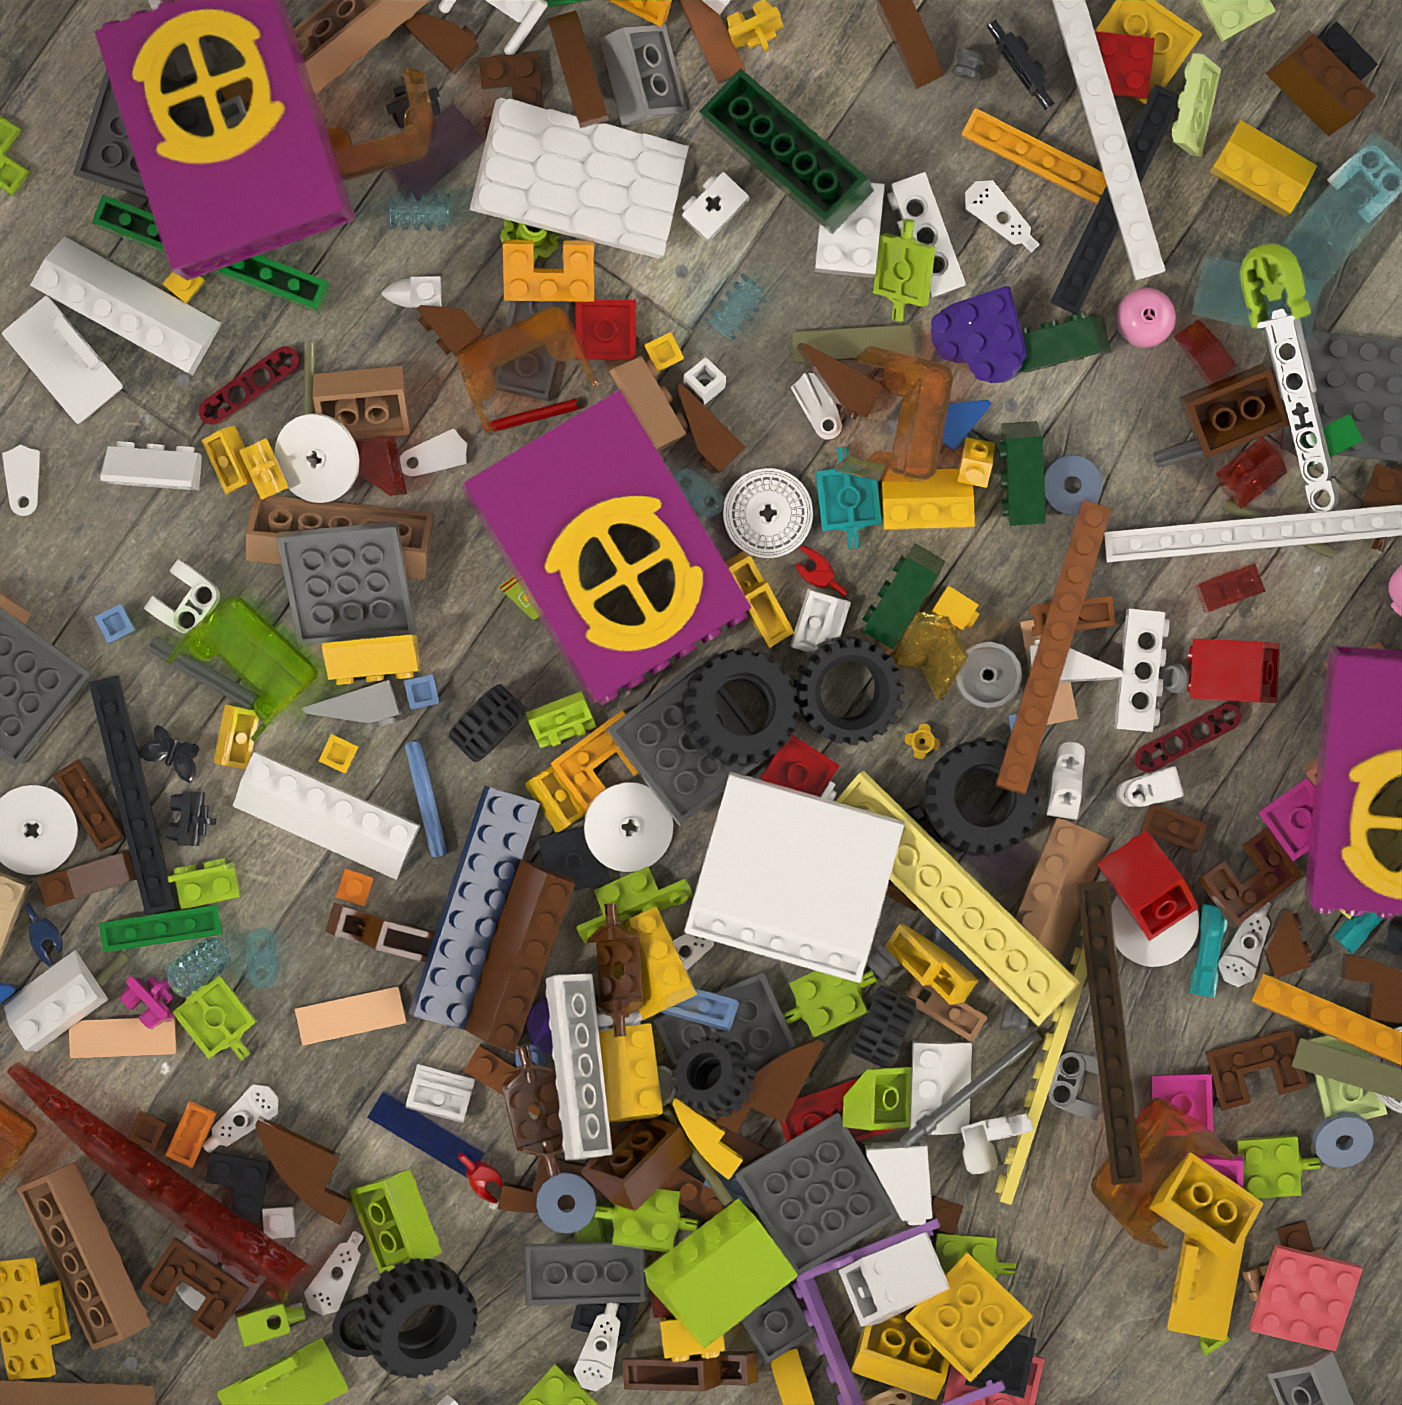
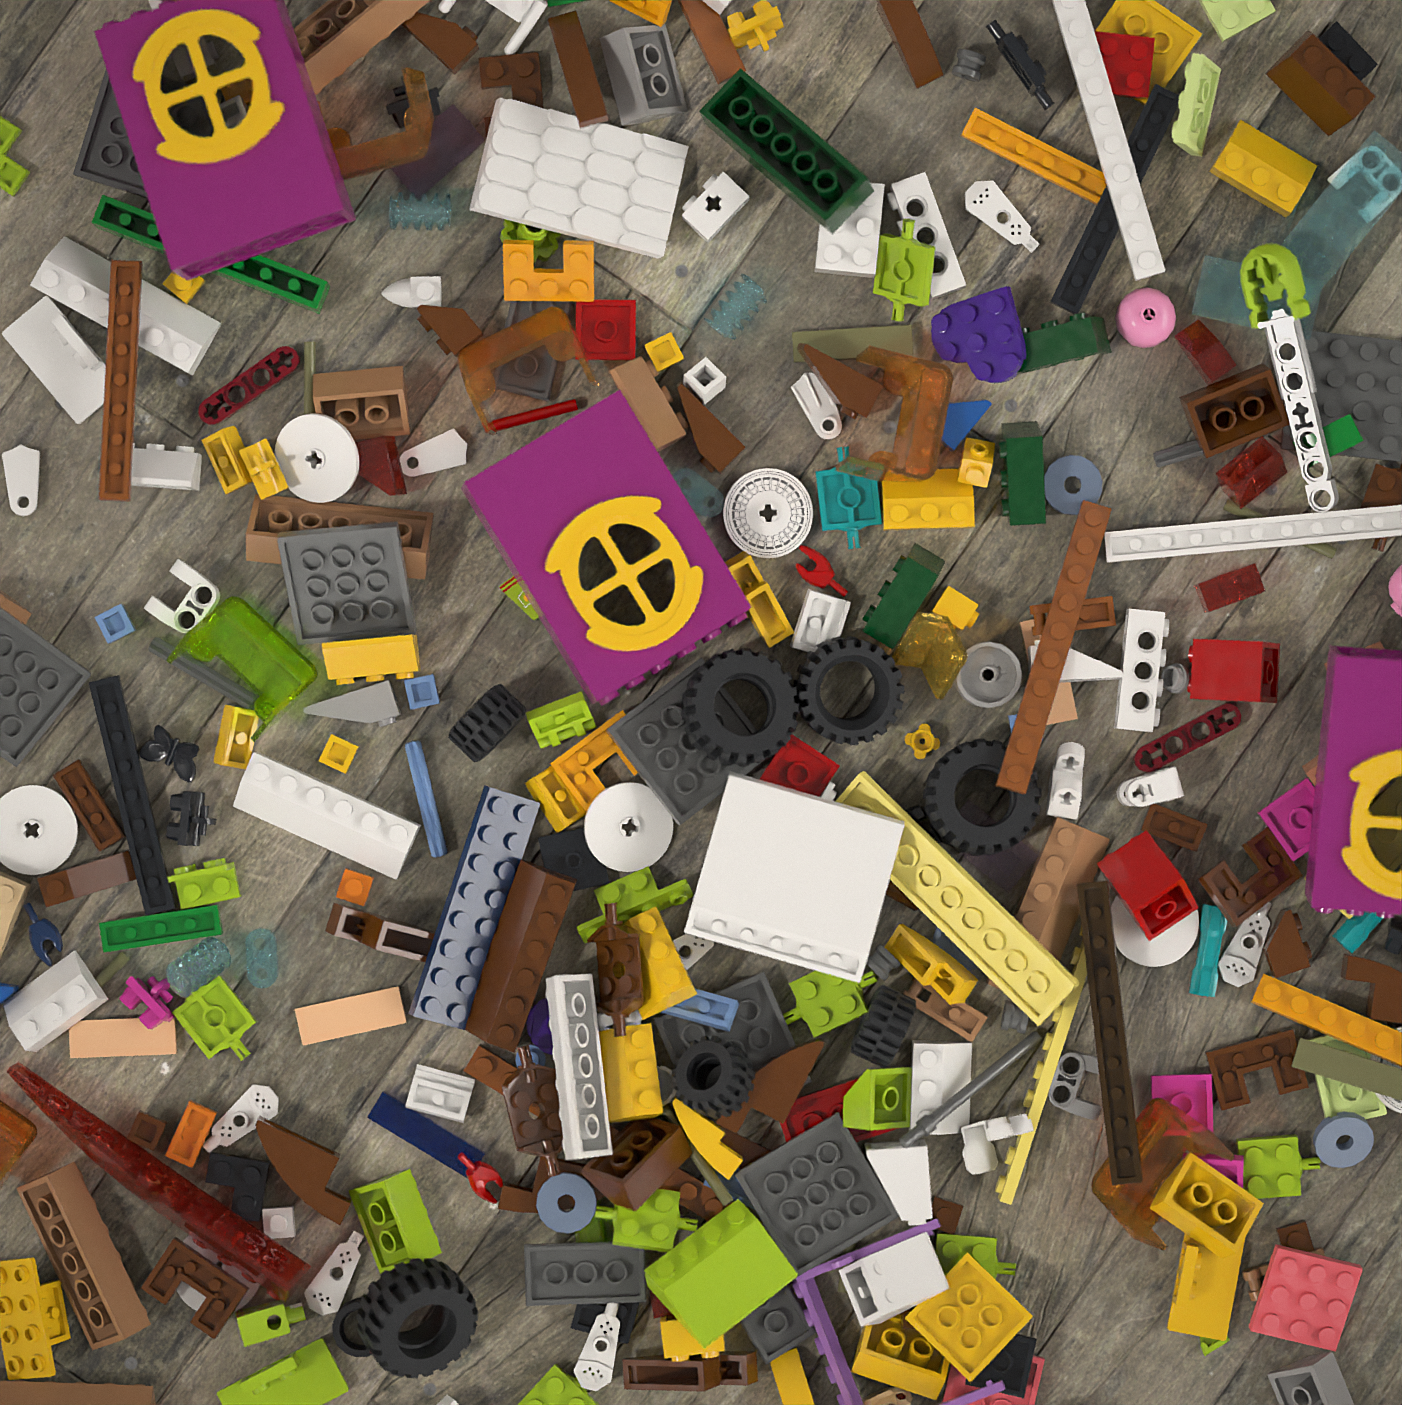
none -> dark orange tile [99,260,143,502]

